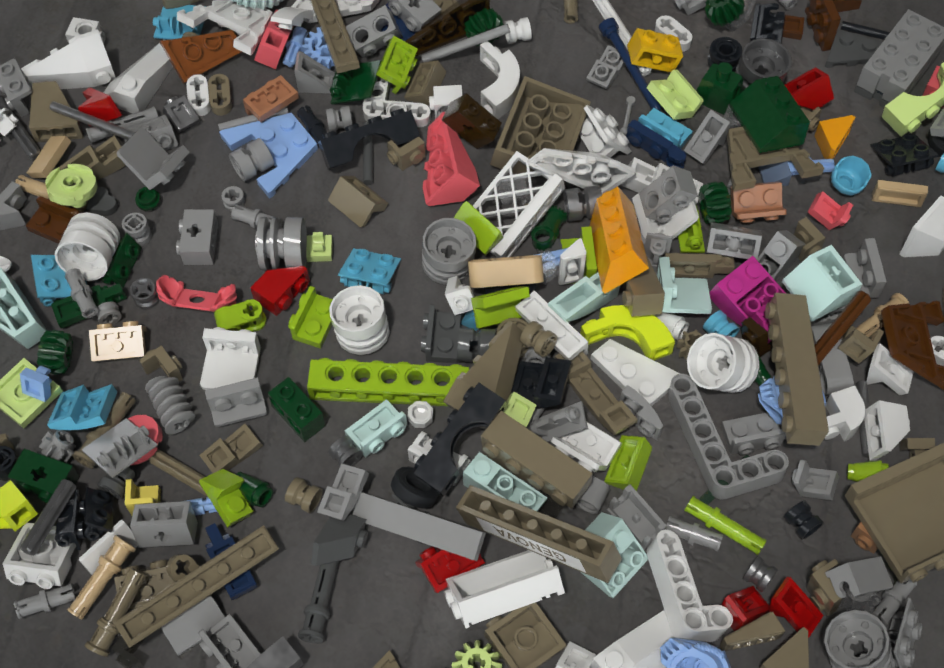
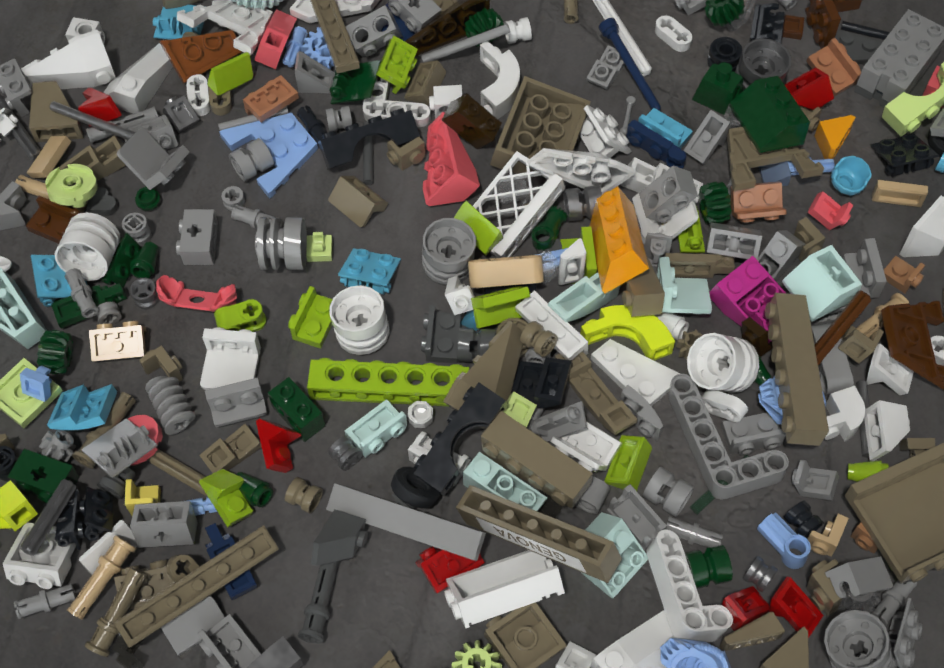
red slope [250,266,310,316] -> none
white slope [270,7,313,30] -> none
light grey slope [317,463,369,521] -> none
yellow brick [627,28,683,72] -> none
yellowish green bracket [647,70,703,120] -> none
lime pin [684,496,767,555] -> none
medium azure wheel [703,310,740,337] -> none
none -> dark green cone [130,242,159,279]
none -> lime slope [207,52,253,96]
none -> red slope [256,418,302,473]
none -> light grey wheel [642,467,695,517]
none -> dark green wheel [685,545,733,589]
none -> white beam [701,389,748,422]
none -> light blue piece [757,512,811,569]
none -> nougat bracket [806,38,861,96]
none -> tan bracket [808,514,849,557]
none -> medium nougat bracket [884,256,925,294]

